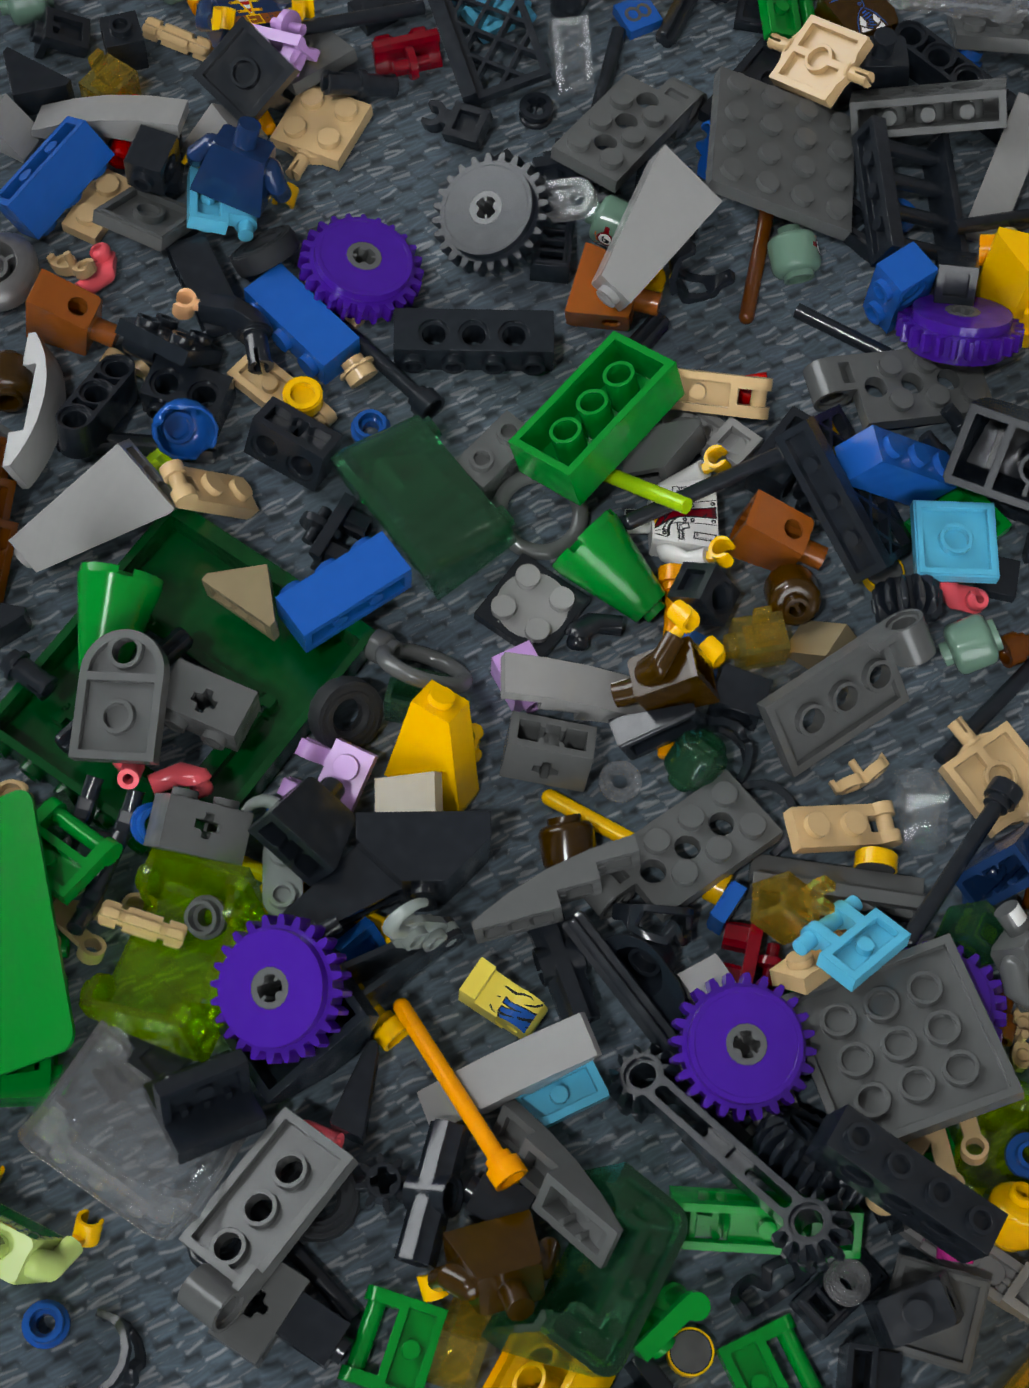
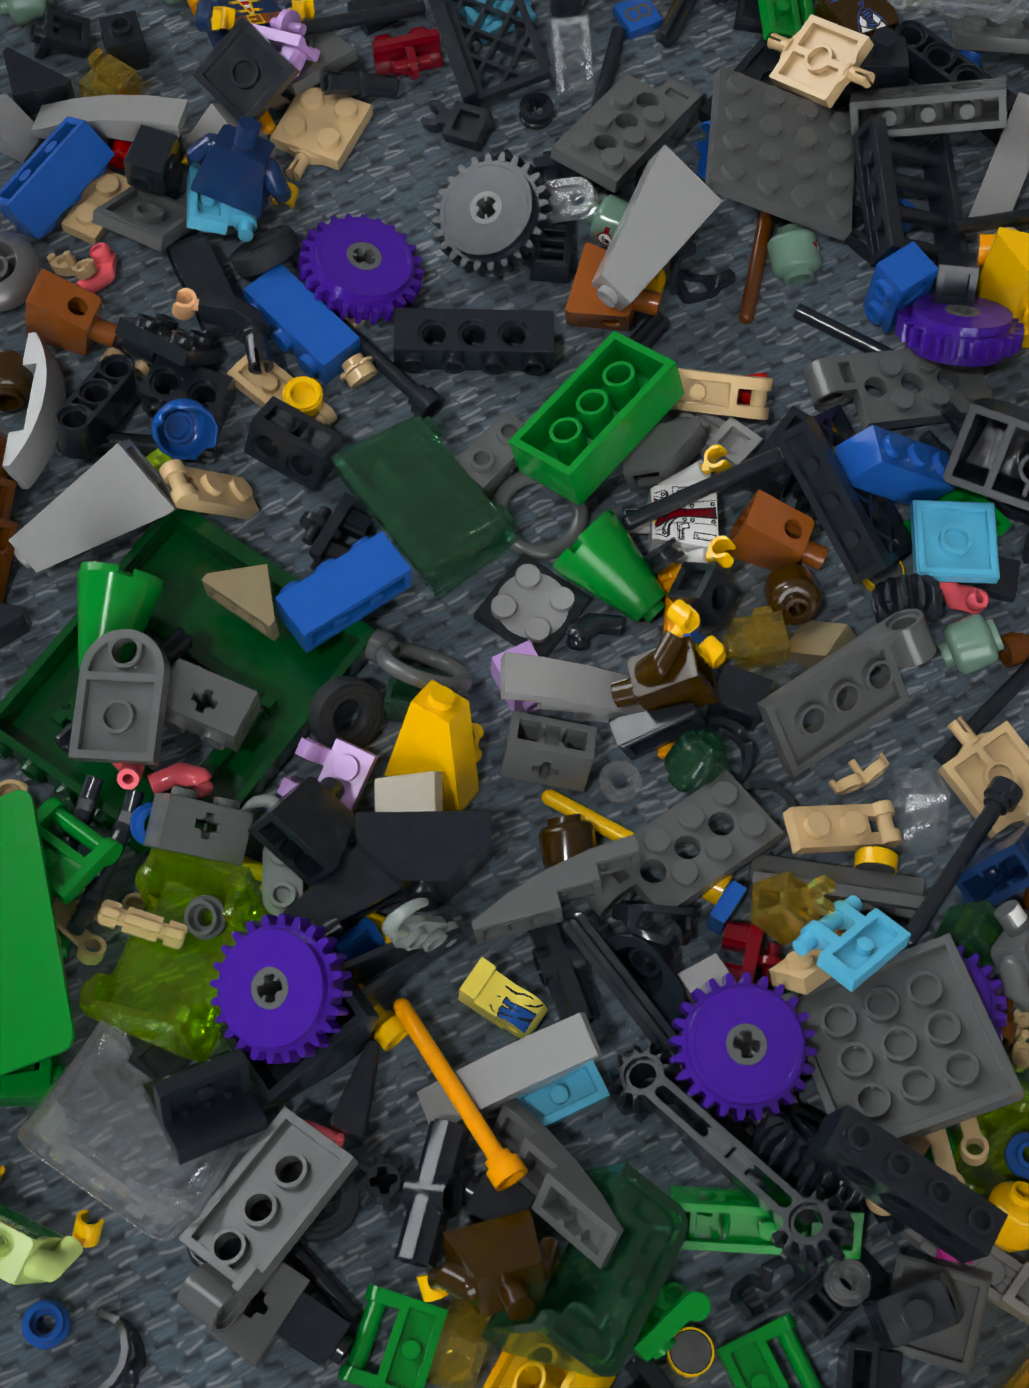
black pin [0,649,59,701] -> none
tan axle [142,16,214,61] -> none
blue plate [350,409,391,449] -> none
lime bar [603,469,692,514] -> none
none -> black bush [643,537,685,575]

